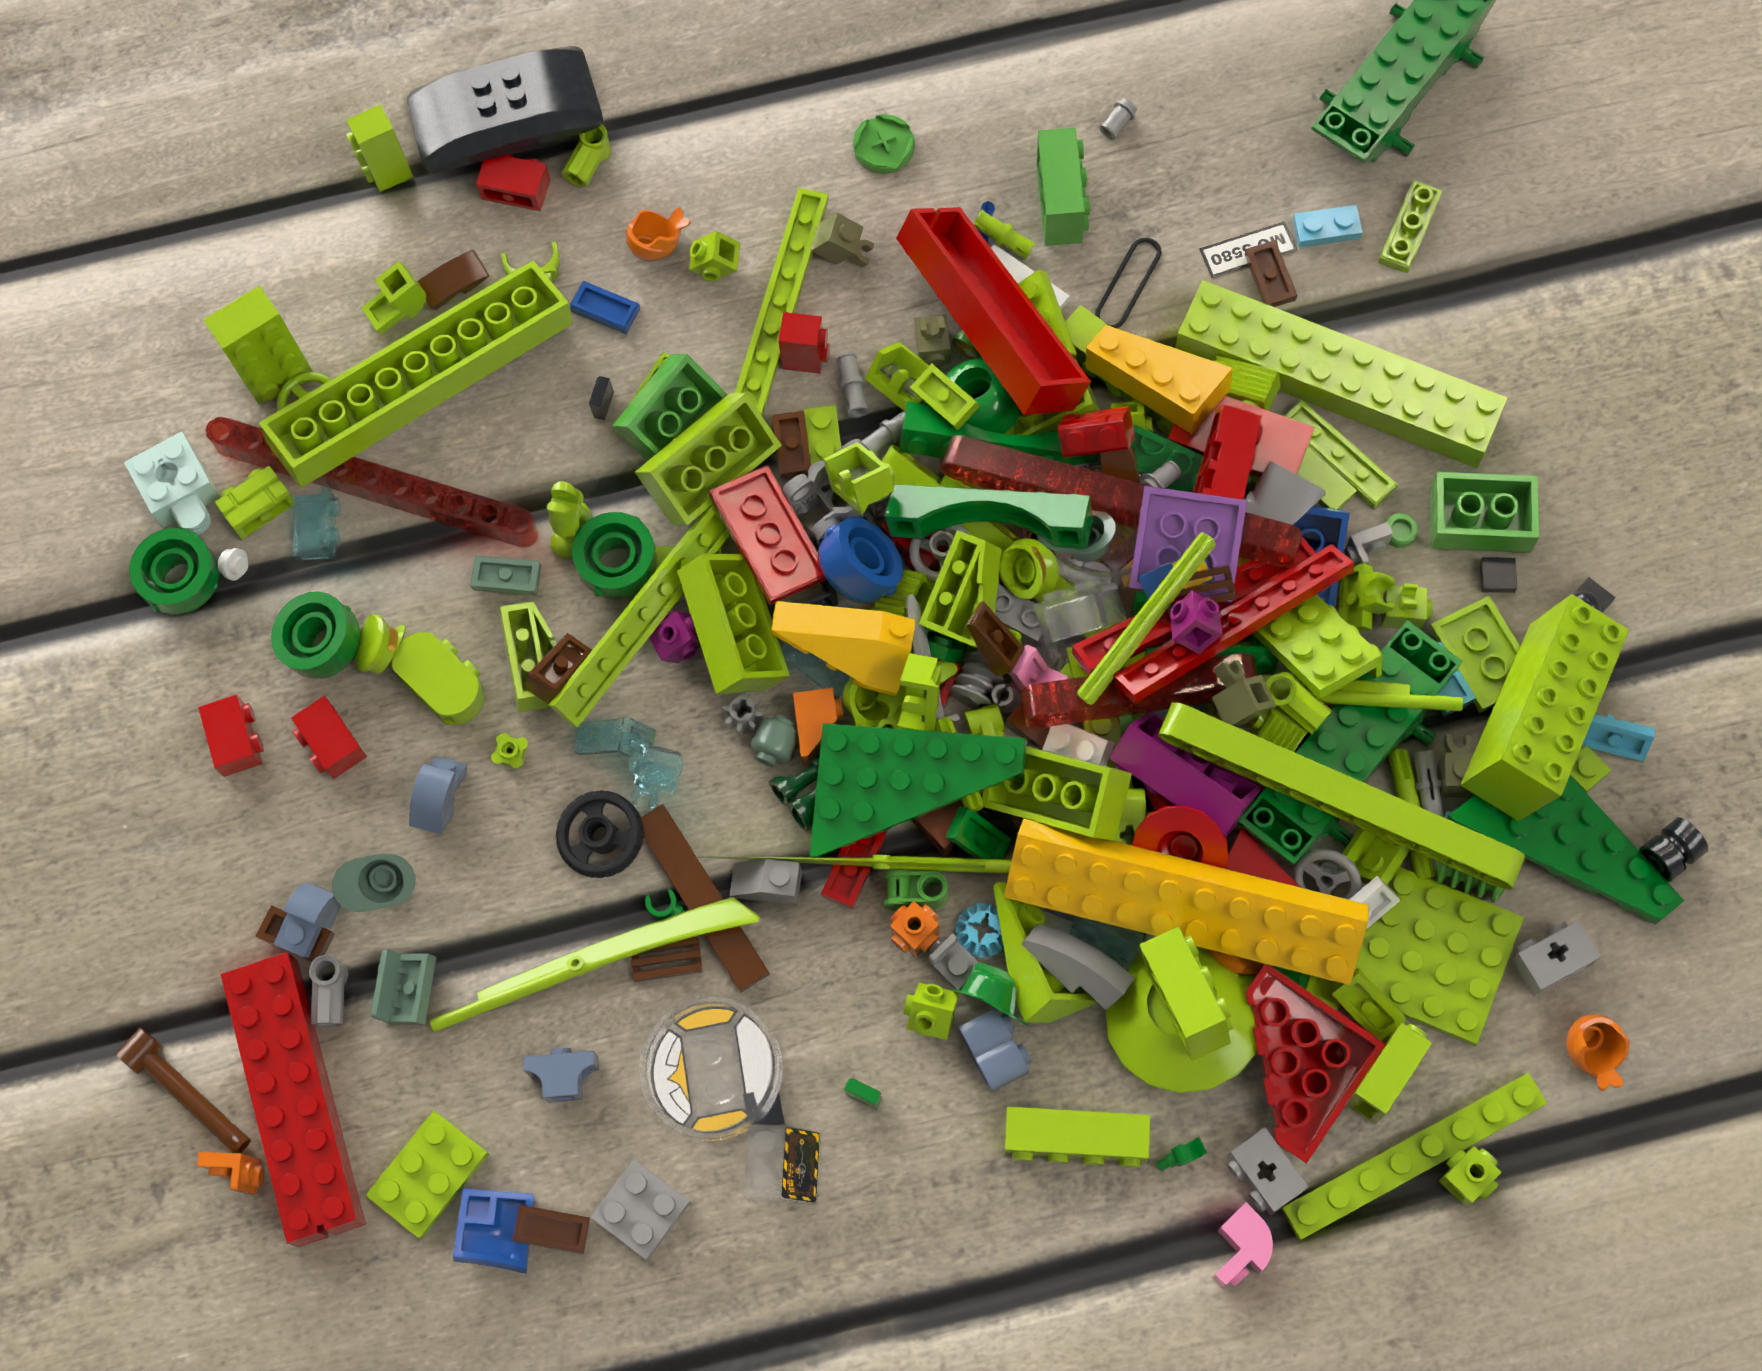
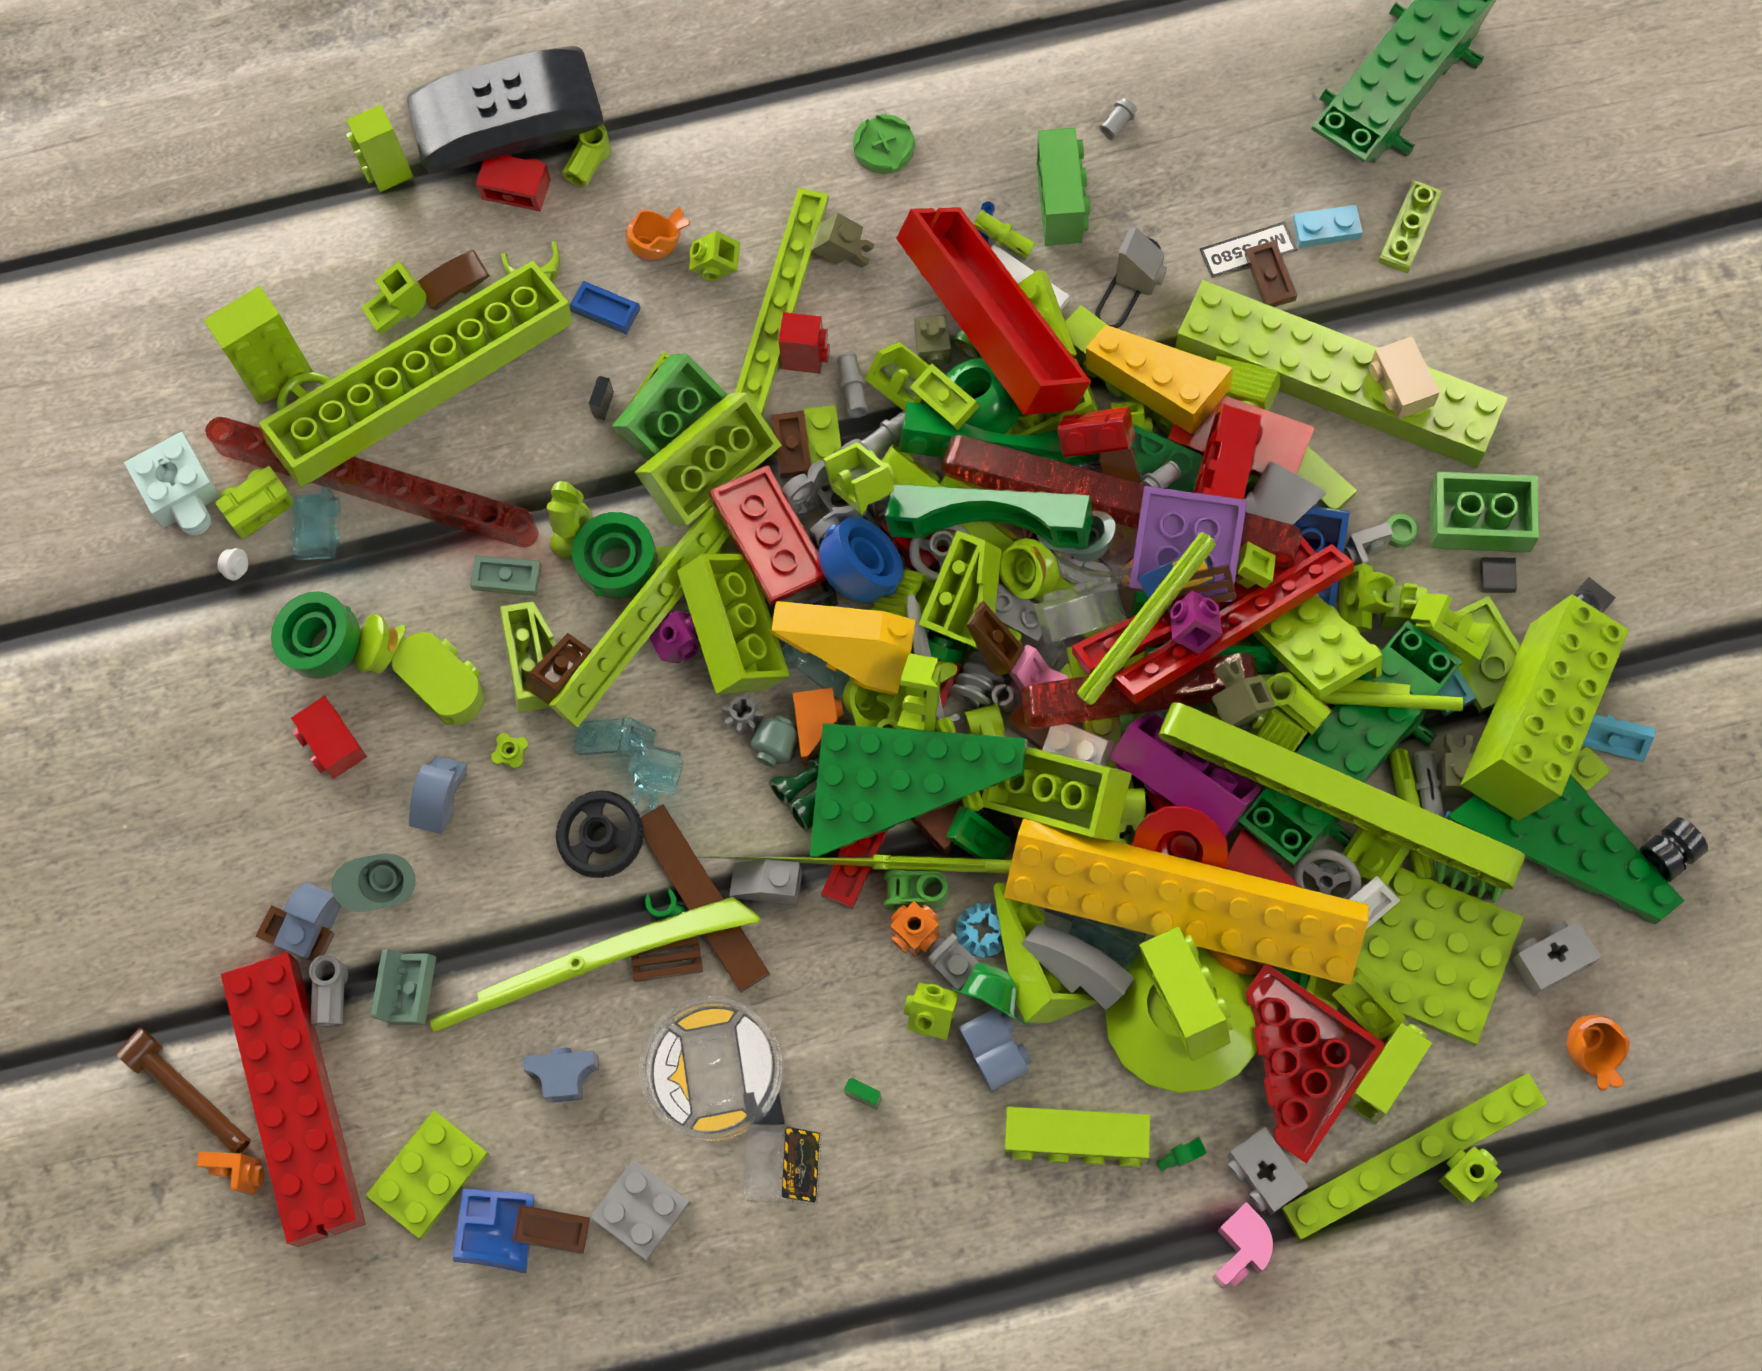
green piece [129,528,219,615] -> none
red brick [198,694,264,777] -> none
lime tile [1284,399,1398,509] -> none
none -> light grey slope [1116,225,1167,295]
none -> lime tile [1236,541,1276,588]
none -> tan brick [1369,336,1440,420]
none -> lime window [1410,593,1495,660]

